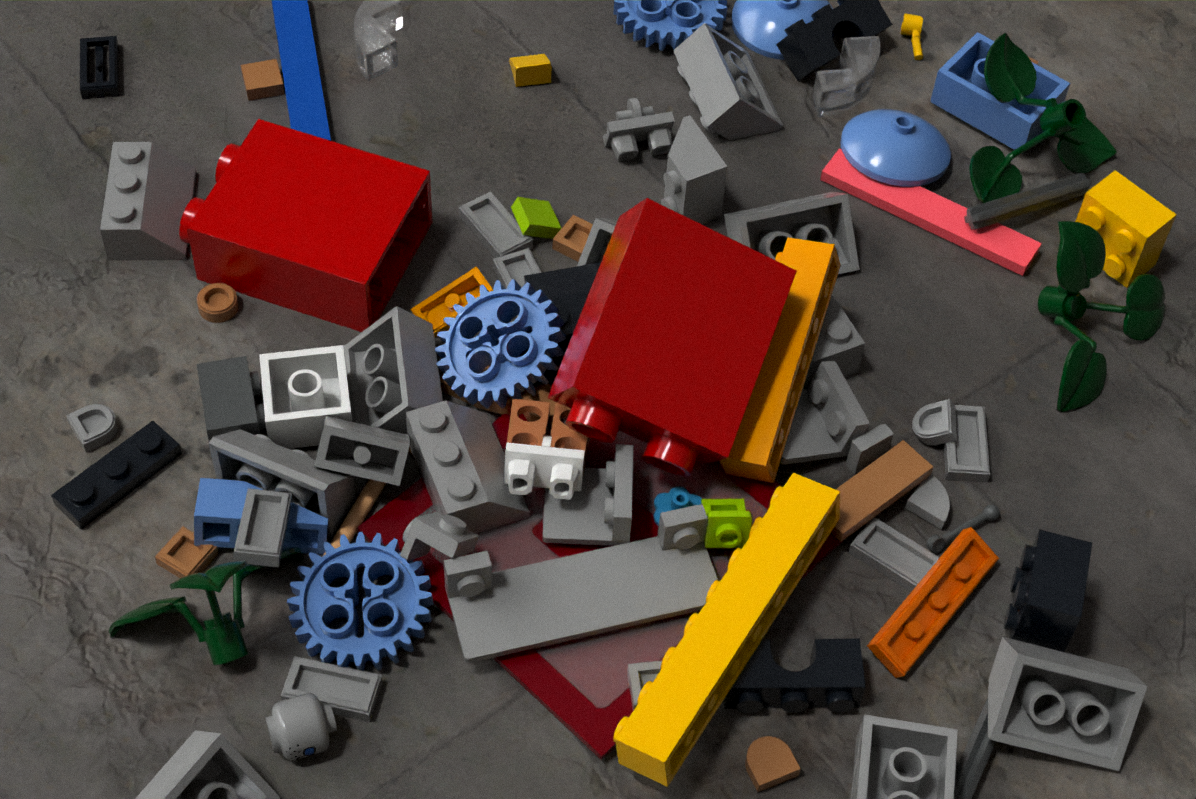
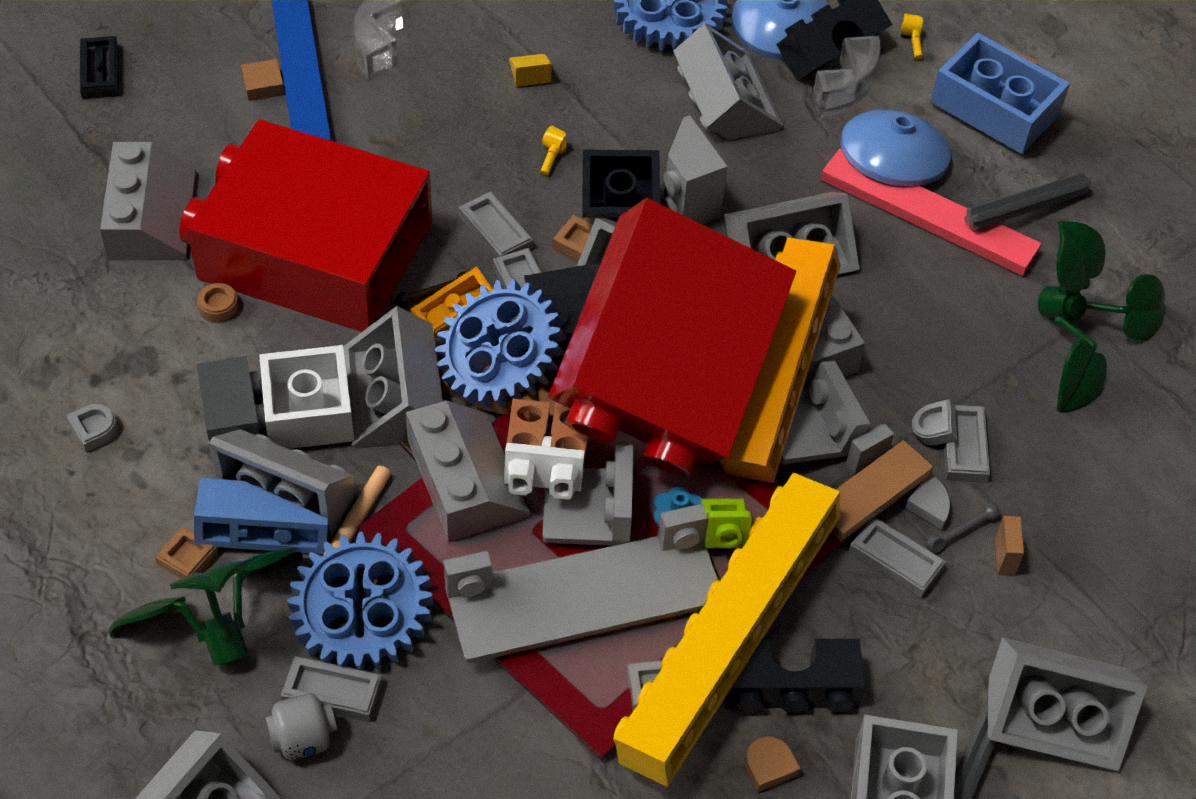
black plate [51,420,182,530] -> none
light grey tile [233,488,292,568] -> none
light grey brick [314,416,410,486] -> none
light grey bracket [400,512,479,561] -> none
lime tile [511,197,562,239] -> none
light grey hips [603,98,675,162] -> none
orange tile [867,527,999,678] -> none
dark green plant [969,33,1117,204] -> none
black brick [1004,529,1092,652] -> none
yellow brick [1075,170,1177,288] -> none
none -> dark brown hinge [396,271,467,307]
none -> yellow hand [540,126,567,177]
none -> black slope [582,150,660,218]
none -> medium nougat tile [995,516,1024,576]

